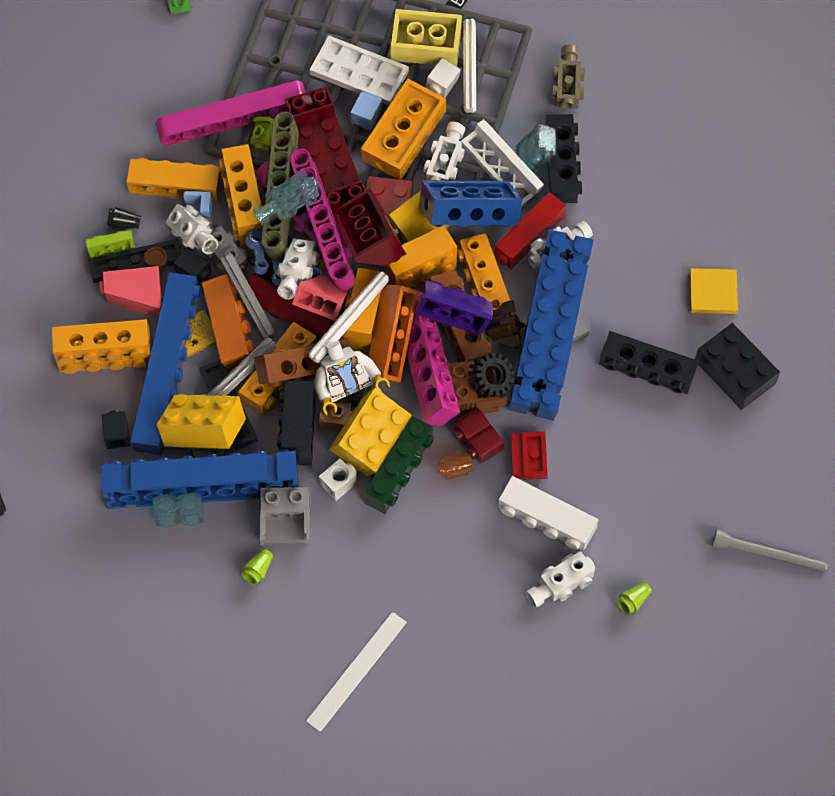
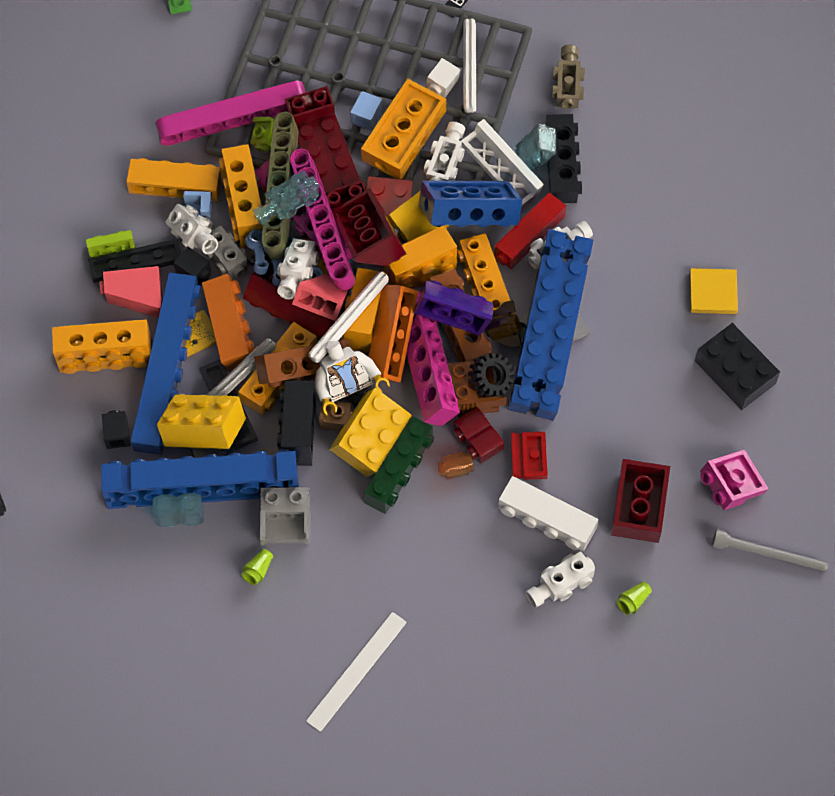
black cone [107,207,141,229] -> none
reddish brown piece [144,247,167,268] -> none
light grey axle [220,253,275,338] -> none
white plate [310,36,409,105] -> none
white brick [319,459,357,501] -> none
light yellow brick [391,9,462,67] -> none
black brick [599,331,699,394] -> none
none -> dark red brick [611,459,671,543]
none -> dark pink plate [700,450,768,510]

